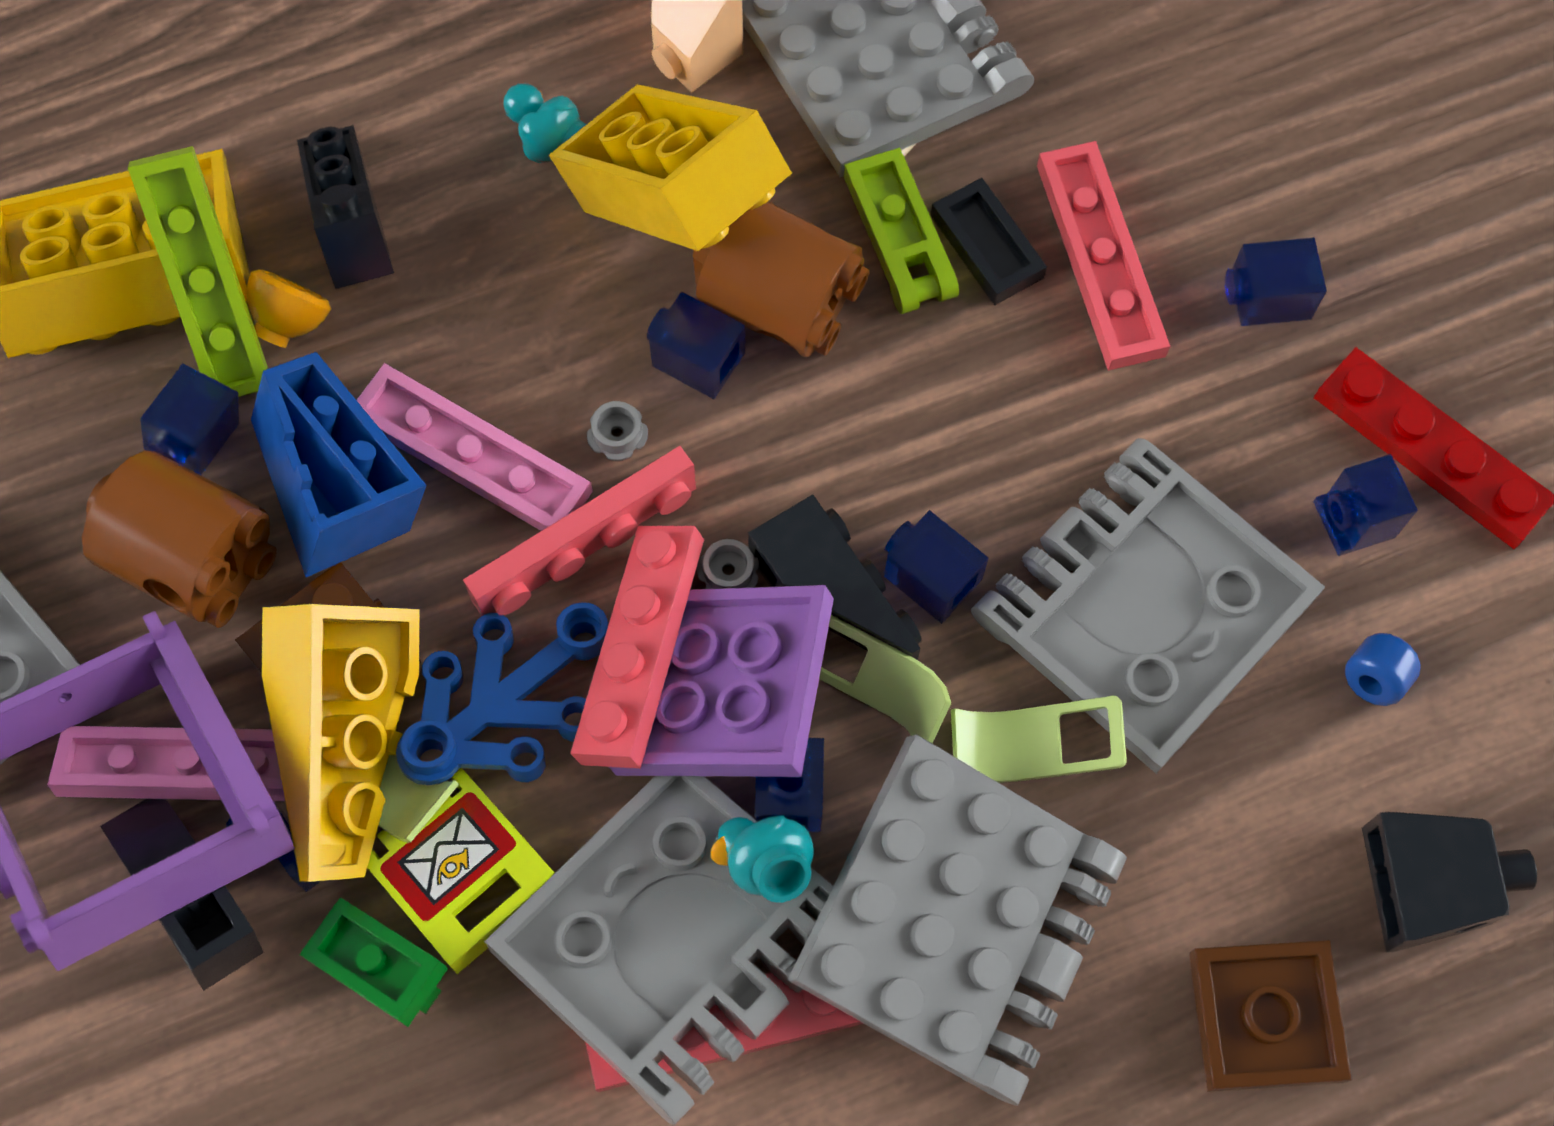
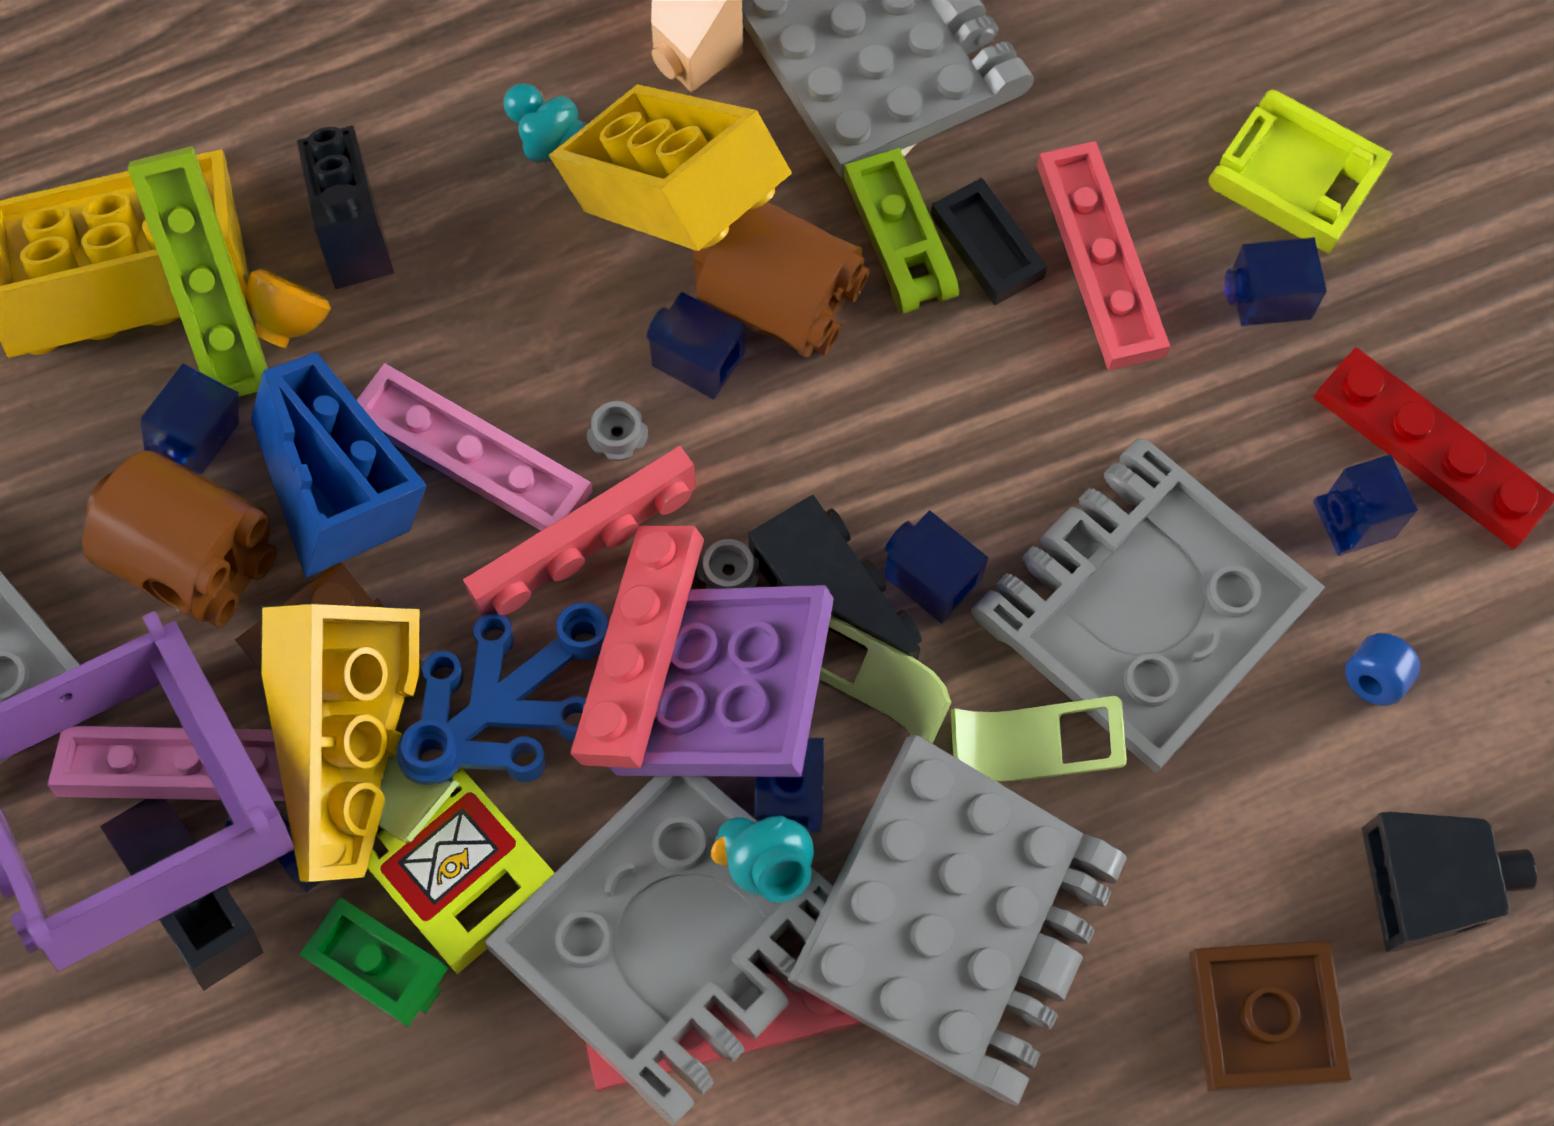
none -> neon yellow container [1208,90,1393,254]

